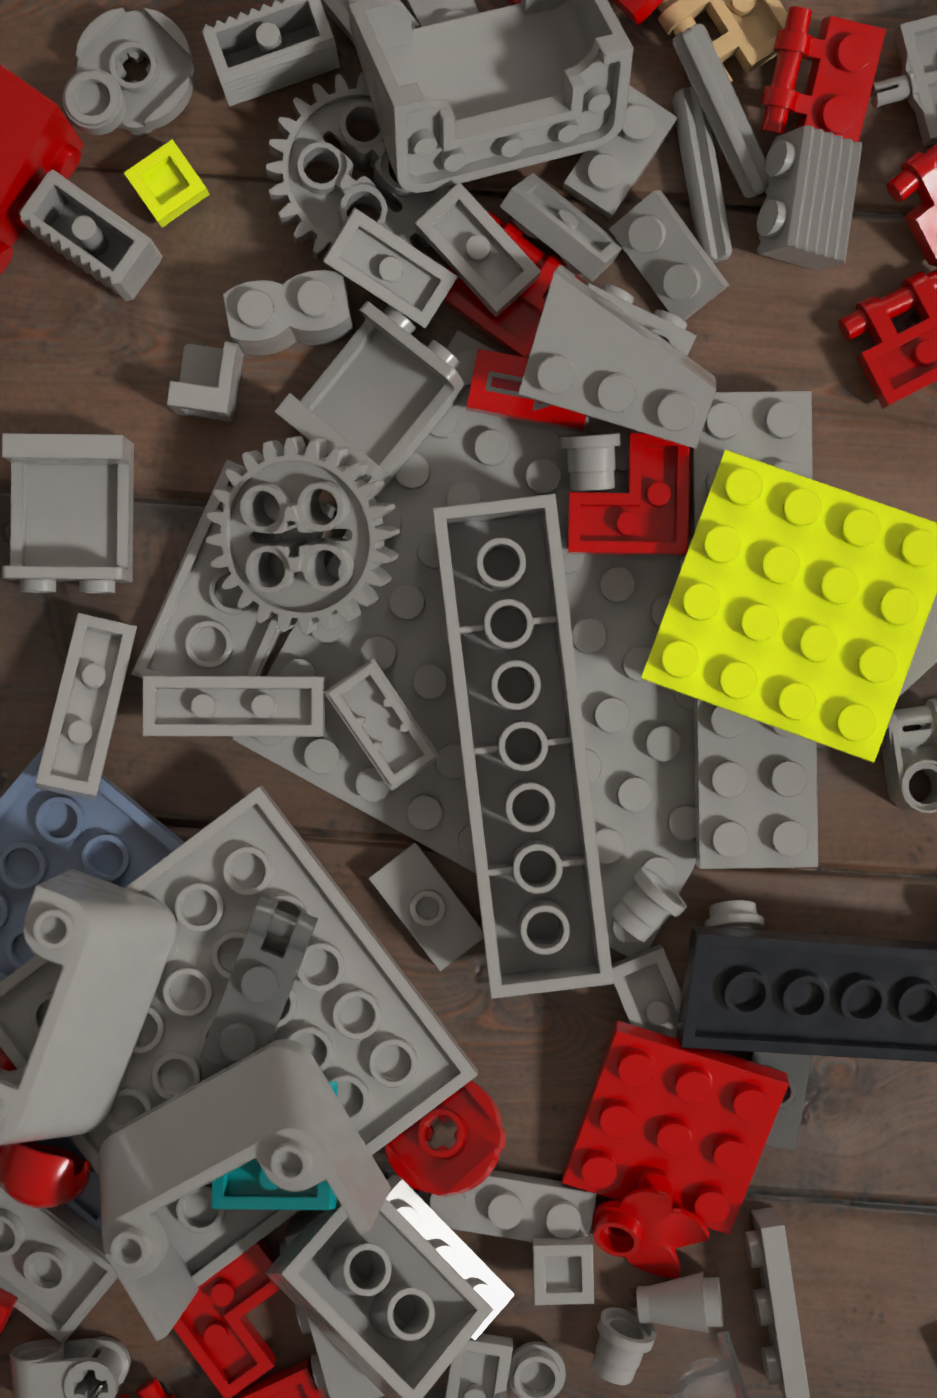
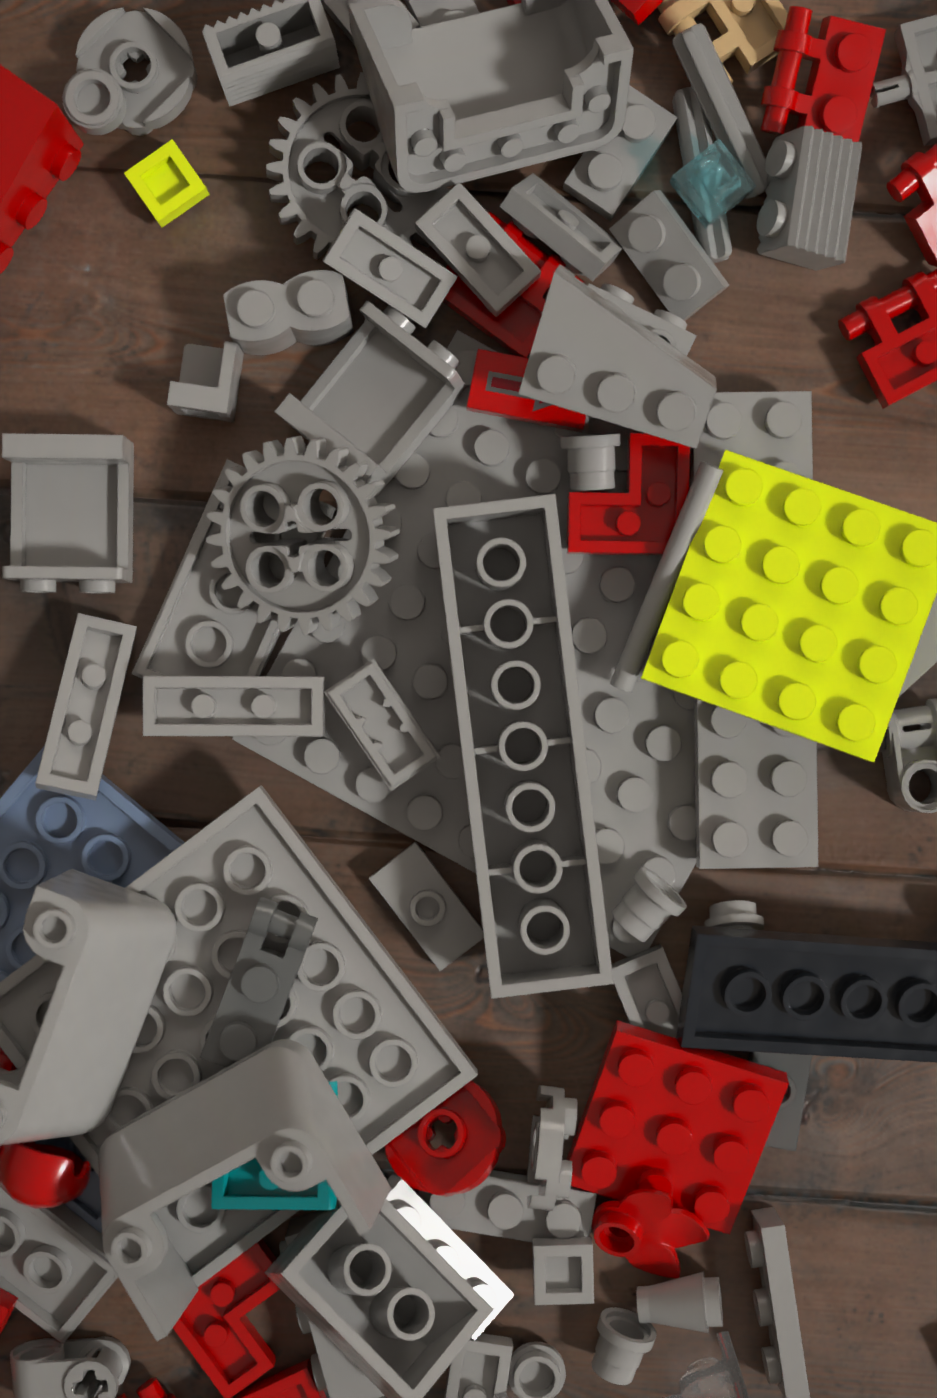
light grey brick [20,170,163,301] -> none
none -> light grey plate [527,1085,577,1211]
none -> light grey bar [610,461,724,692]
none -> clear light blue tile [669,139,756,229]

